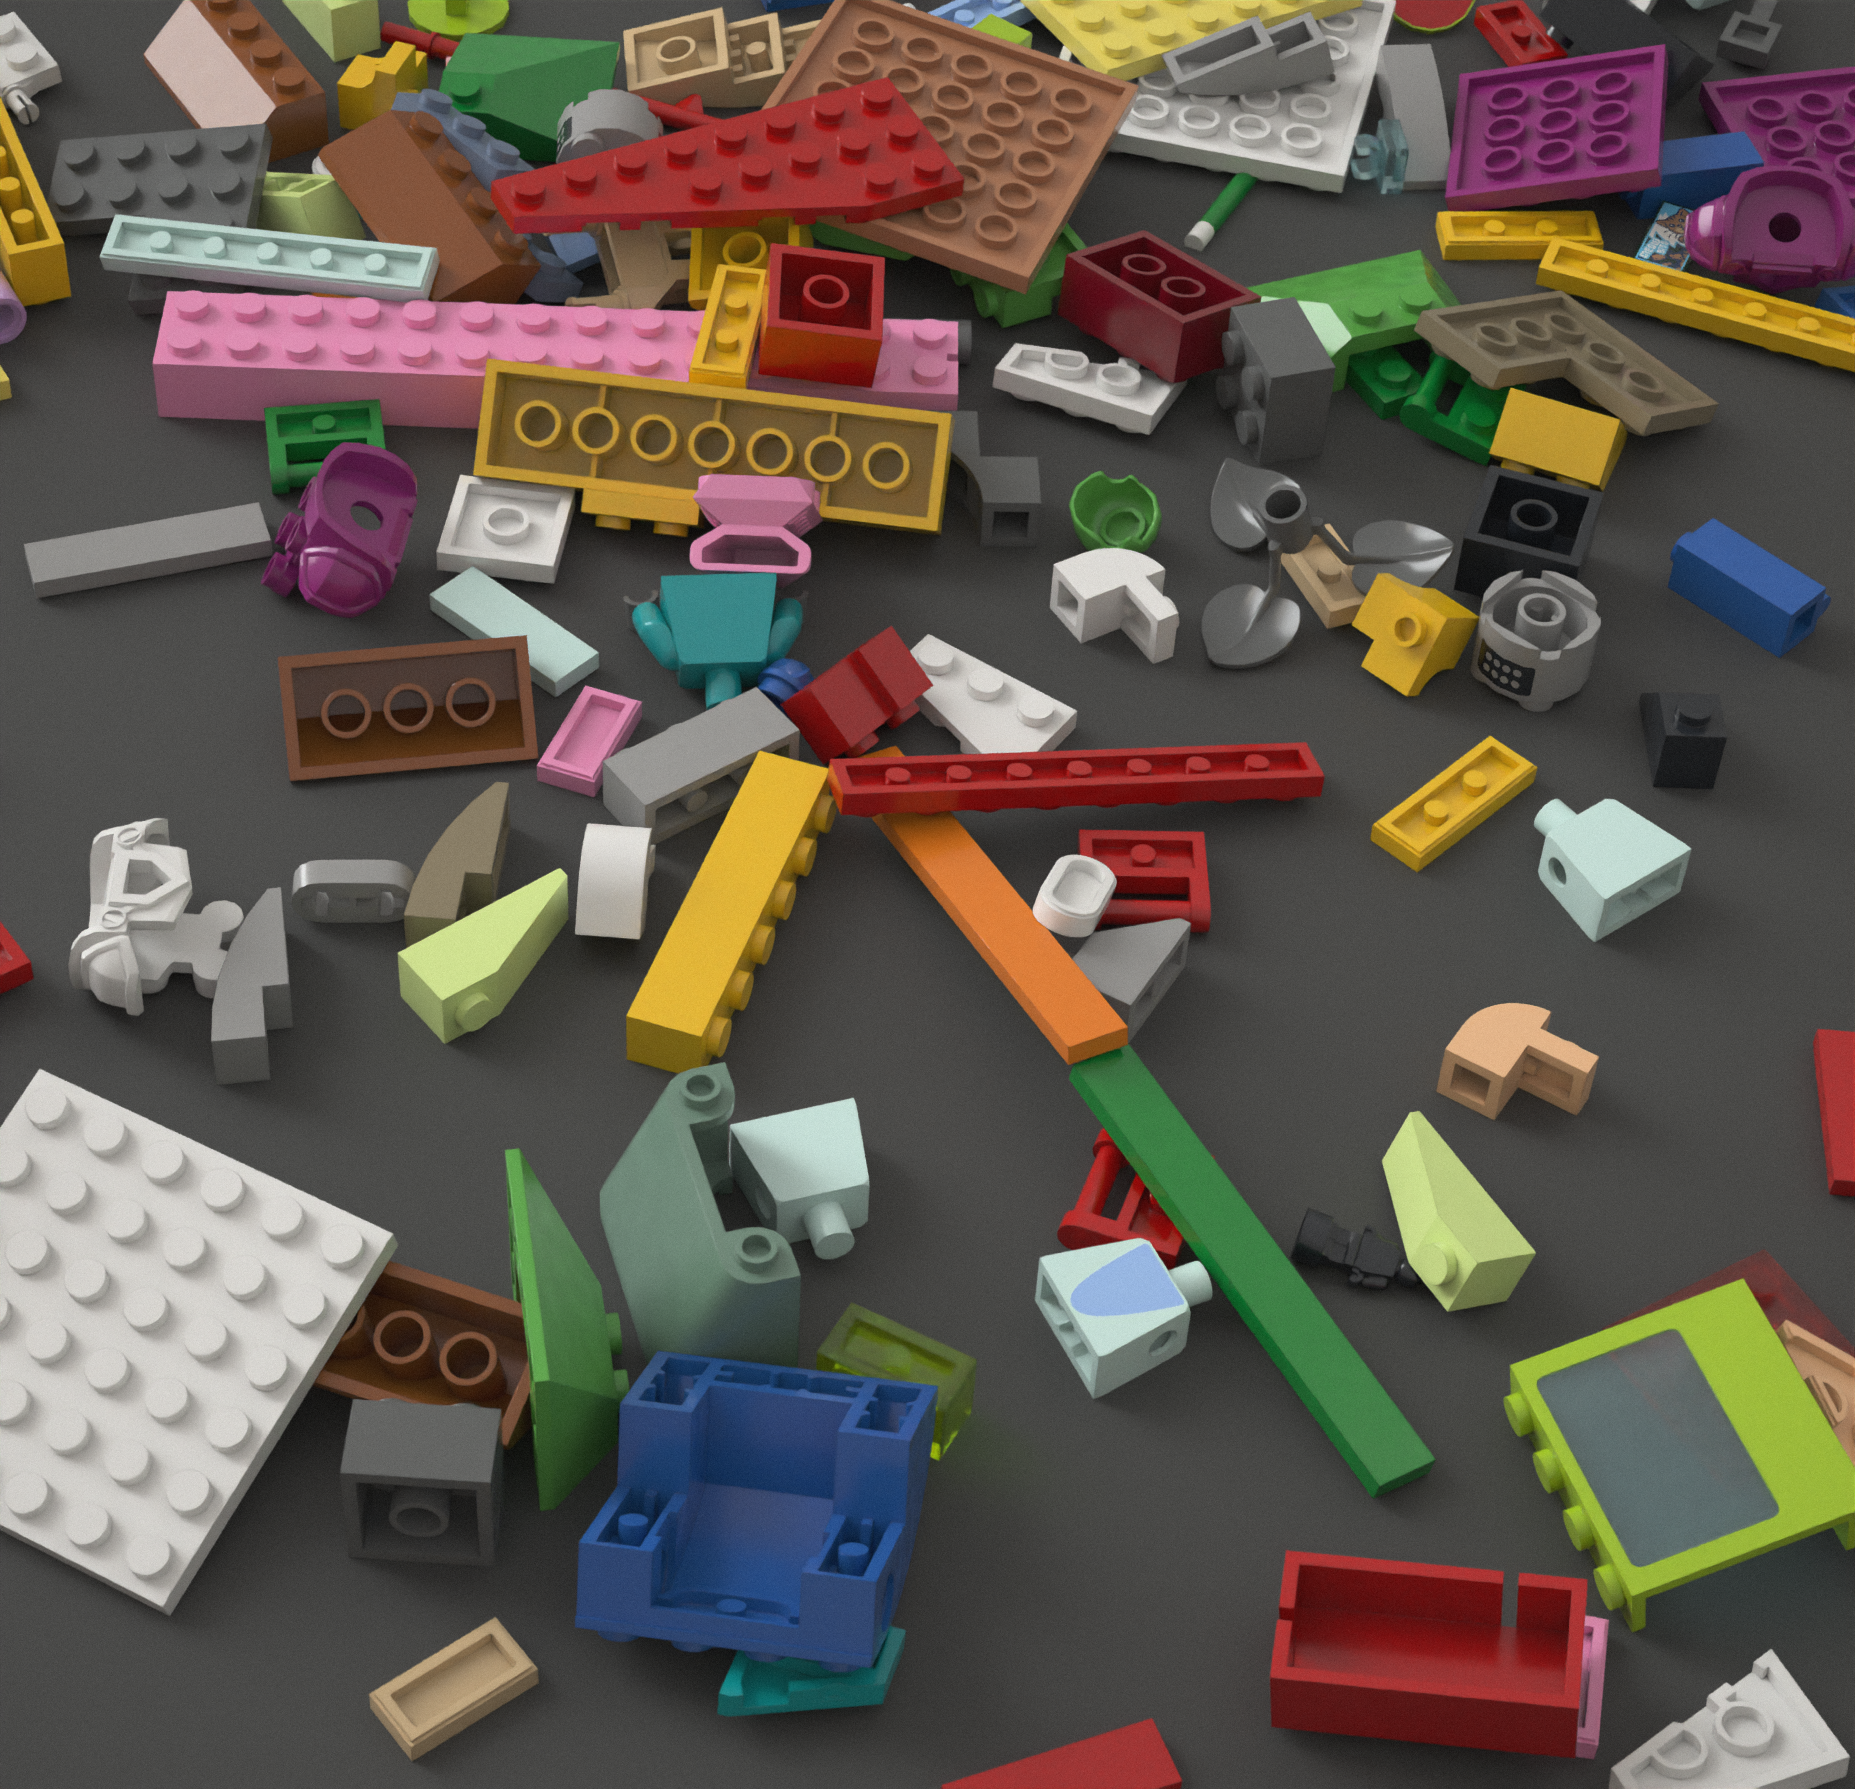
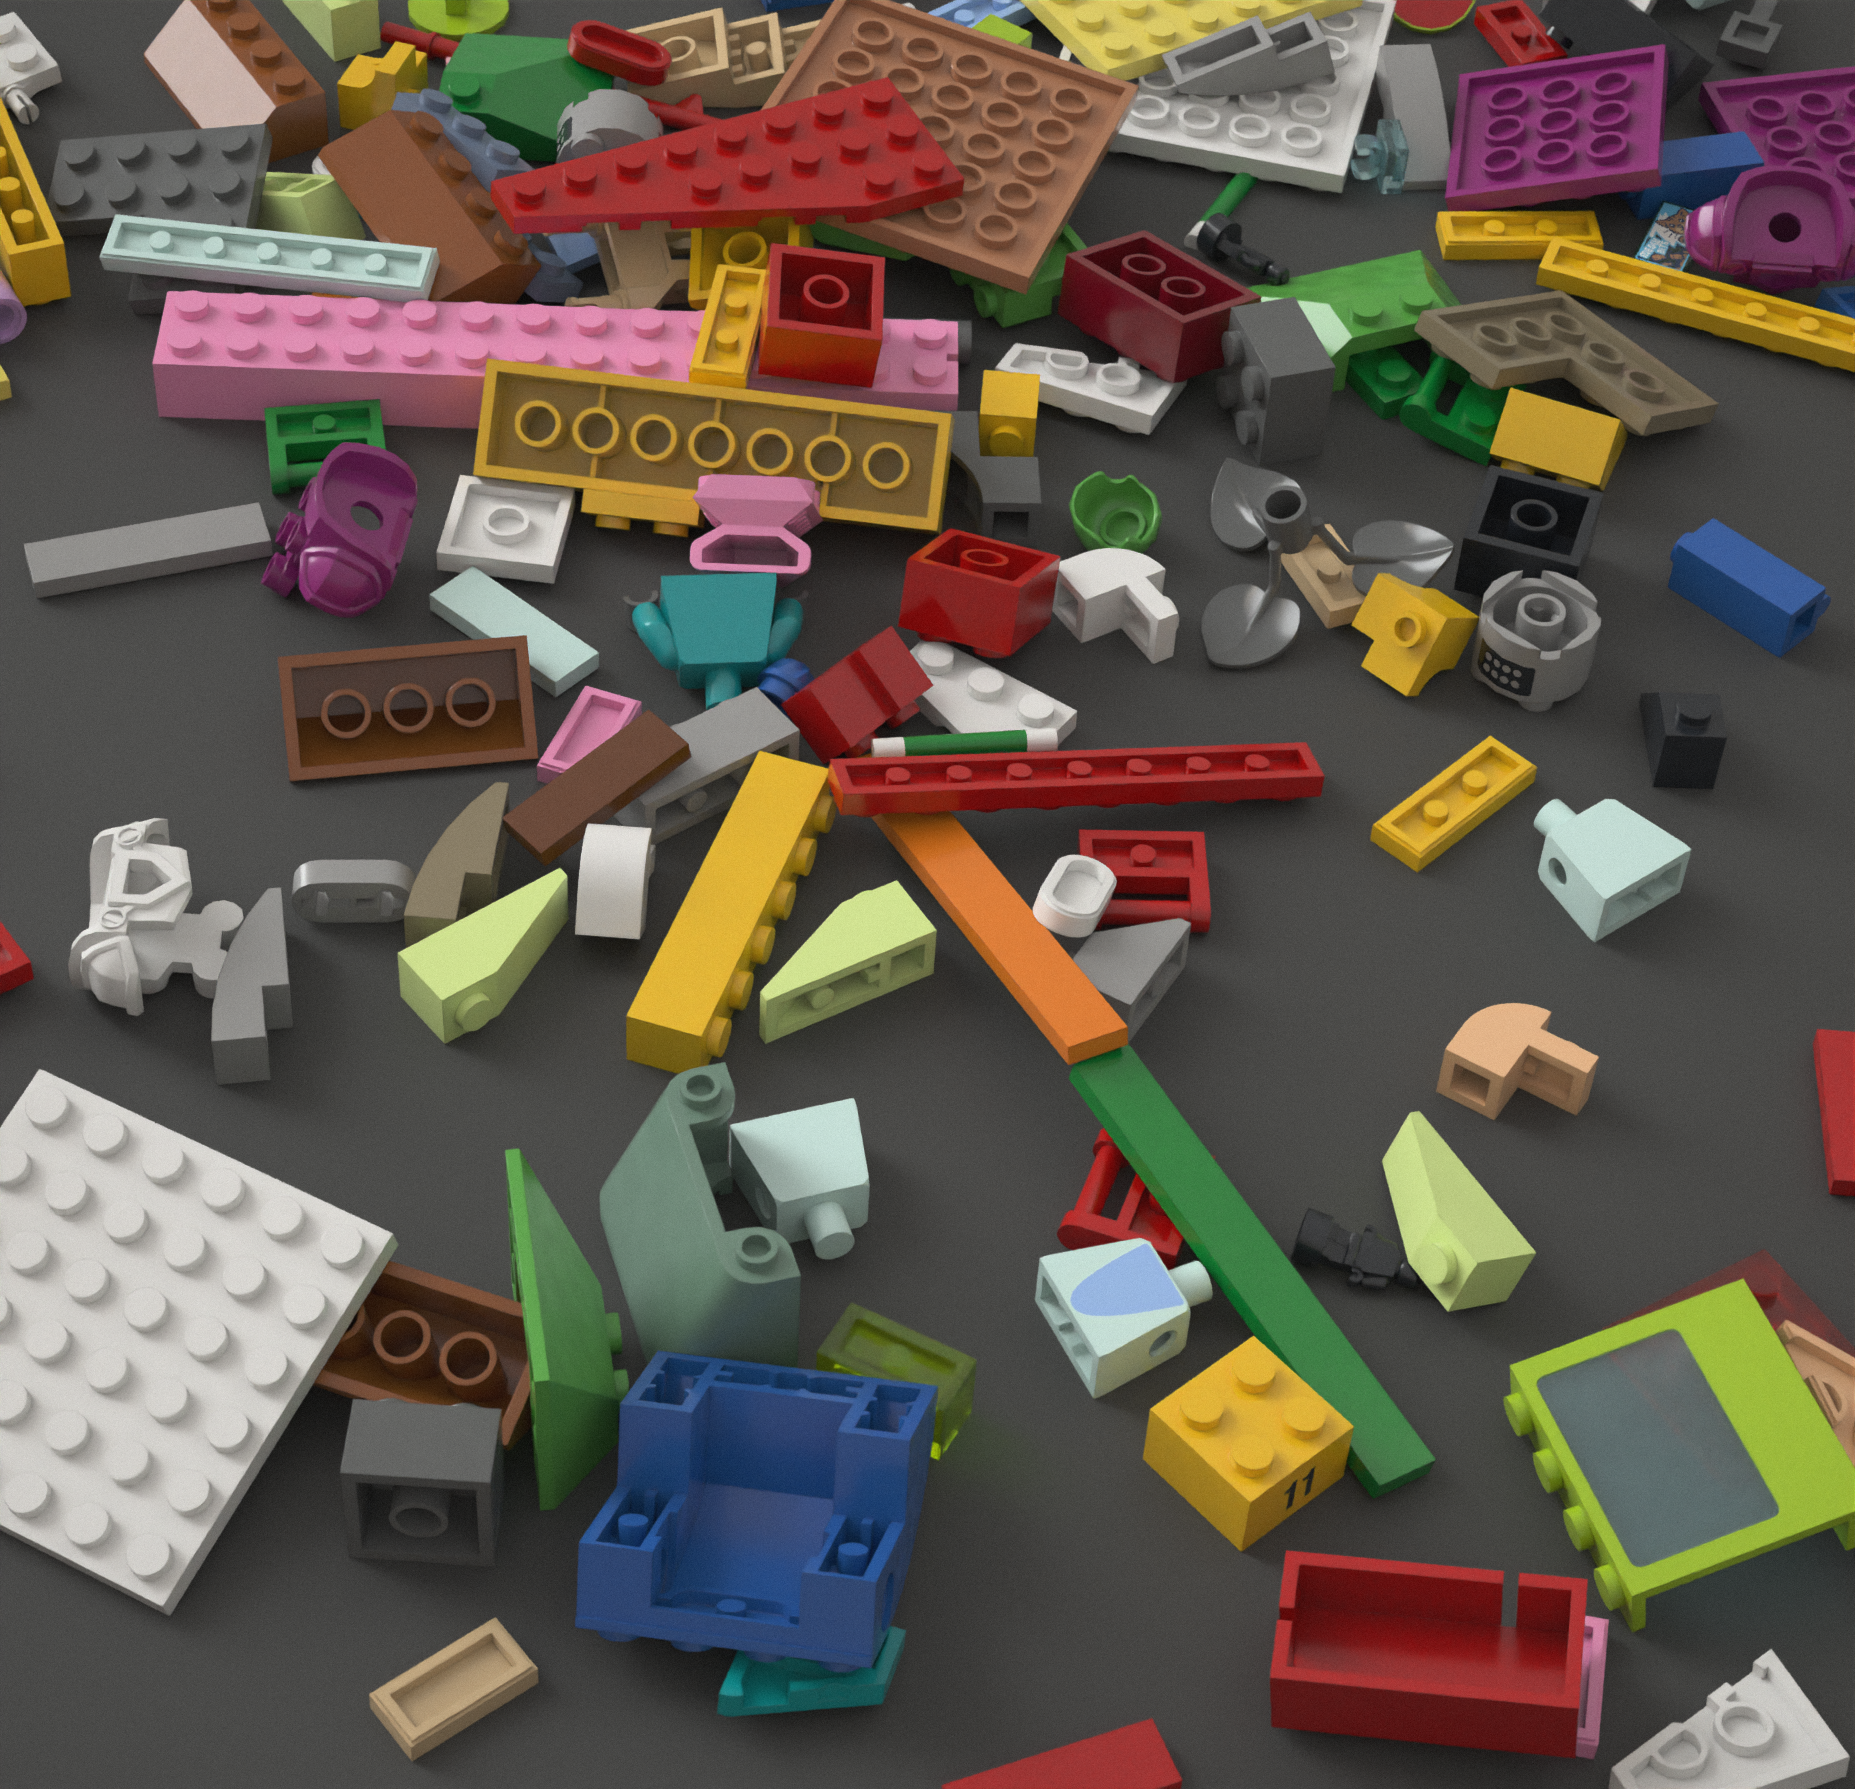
none -> reddish brown tile [502,709,692,866]
none -> red tile [567,20,672,86]
none -> yellowish green slope [759,880,937,1044]
none -> green bar [871,728,1058,758]
none -> red brick [898,528,1061,658]
none -> yellow brick [978,370,1040,457]
none -> yellow brick [1143,1336,1354,1552]
none -> black piece [1197,213,1290,286]

